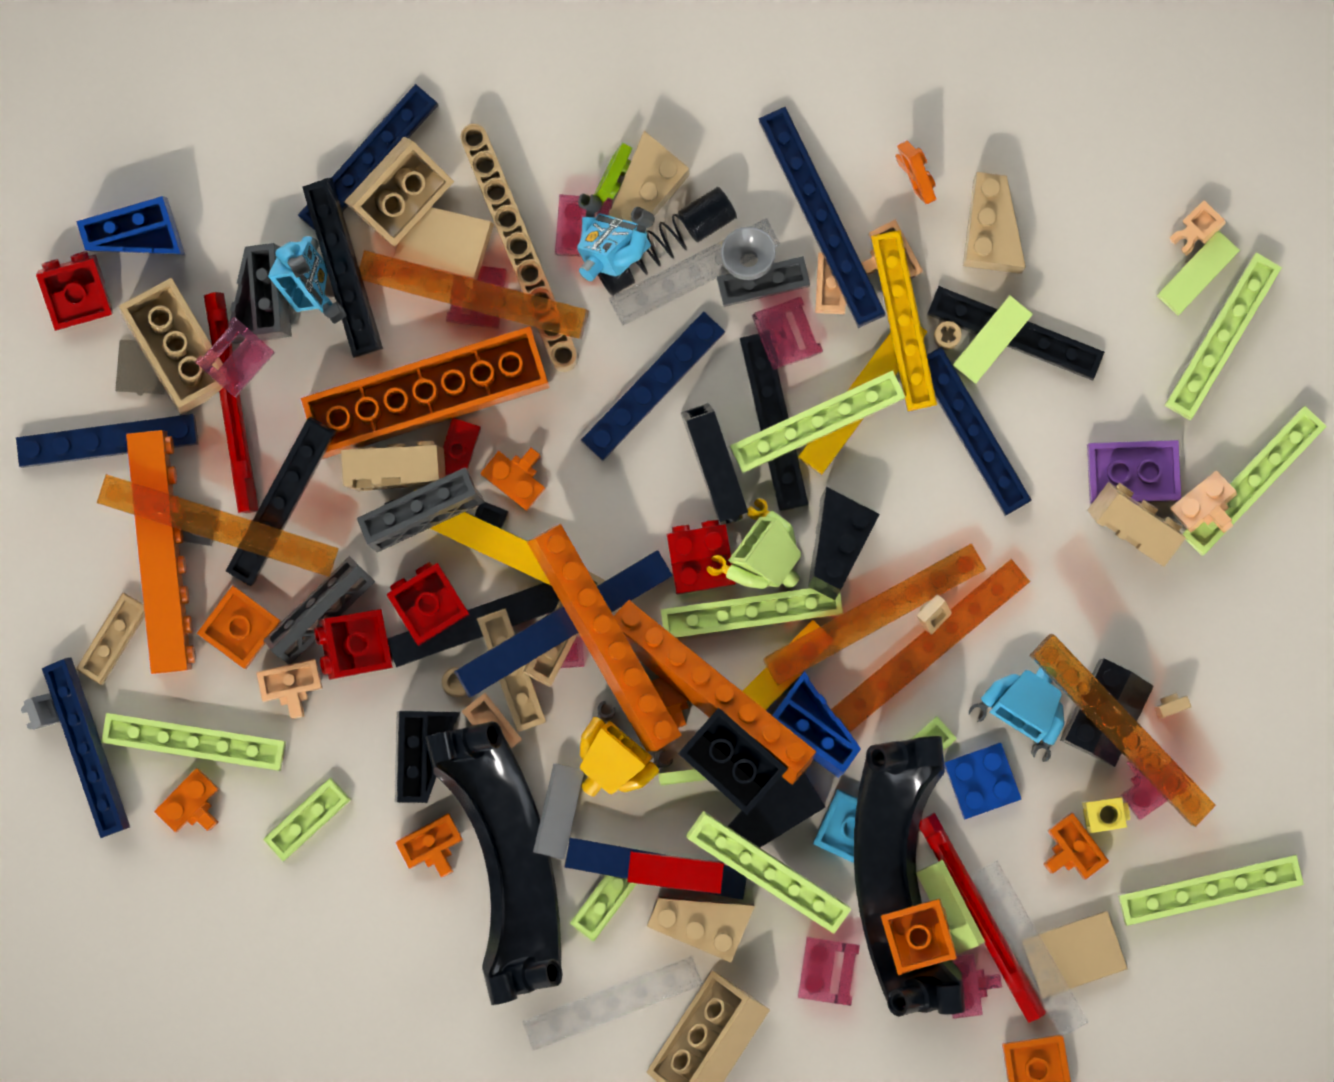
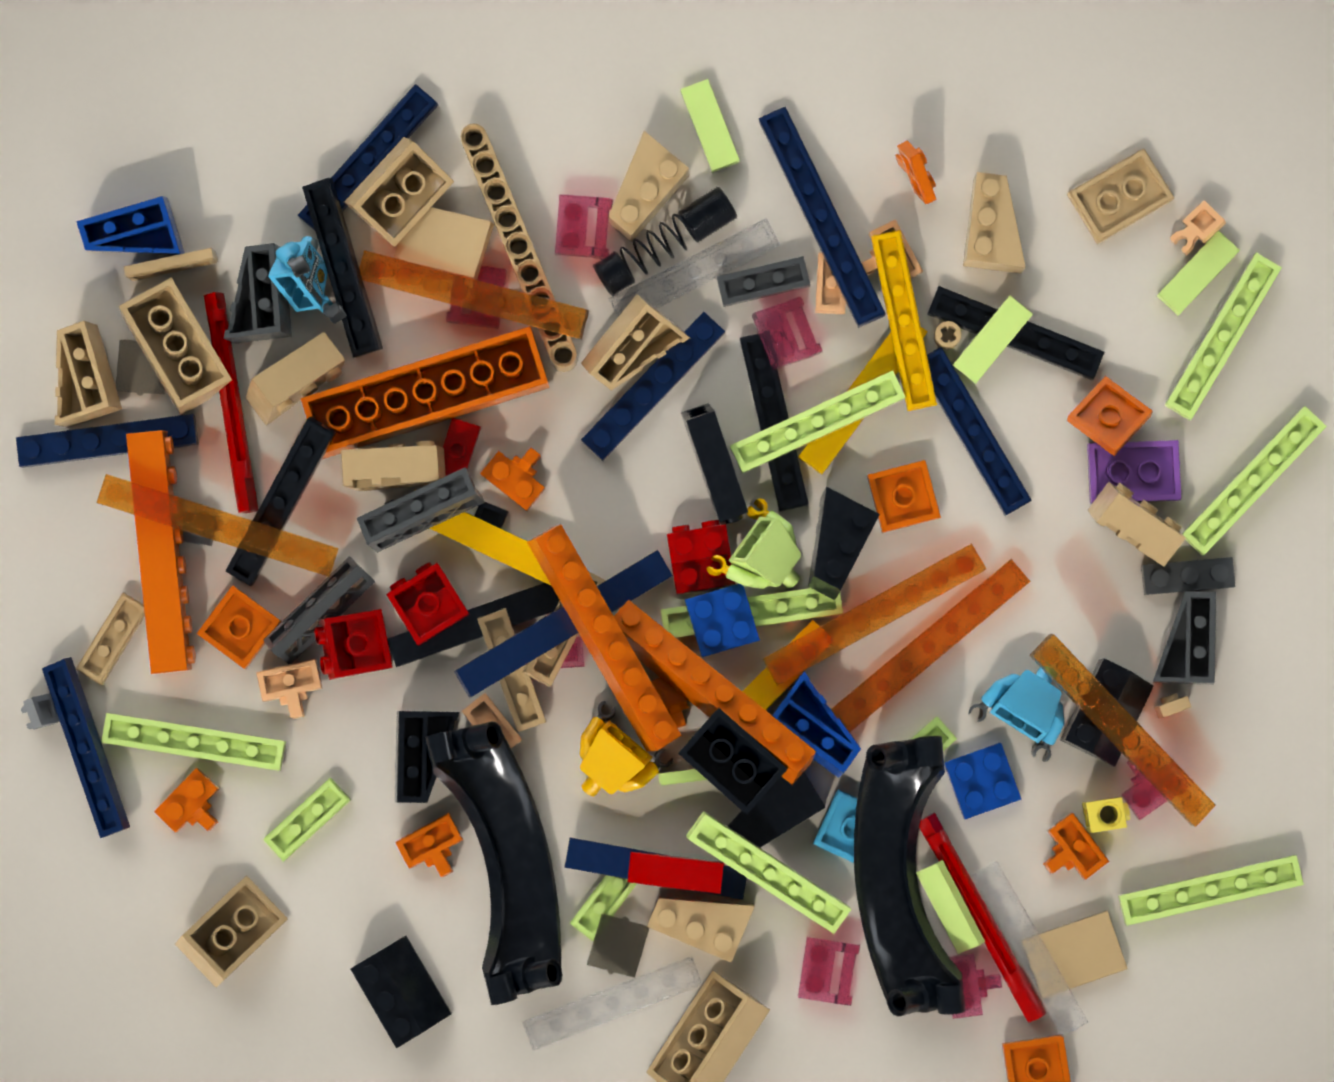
red plate [36,251,113,331] -> none
clear pink plate [195,317,276,397] -> none
tan tile [442,667,467,697] -> none
light grey tile [533,764,584,859] -> none
medium azure torso [577,193,655,281] -> none
lime plate [594,142,633,205] -> none
light grey piece [721,227,776,280] -> none
orange slope [881,899,957,975] -> none
tan plate [916,594,952,635] -> none
light nougat hinge [1170,470,1237,533] -> none
none -> tan wedge [55,321,122,428]
none -> tan tile [124,248,218,281]
none -> tan slope [175,875,288,988]
none -> tan wedge [245,332,345,426]
none -> black slope [350,935,452,1048]
none -> tan wedge [581,294,690,391]
none -> clear smoke piece [587,913,649,978]
none -> yellowish green tile [680,79,740,173]
none -> blue plate [685,584,760,658]
none -> orange plate [867,460,941,533]
none -> tan tile [1067,148,1175,245]
none -> orange plate [1067,376,1153,456]
none -> dark grey plate [1141,557,1236,595]
none -> dark grey wedge [1153,591,1216,685]

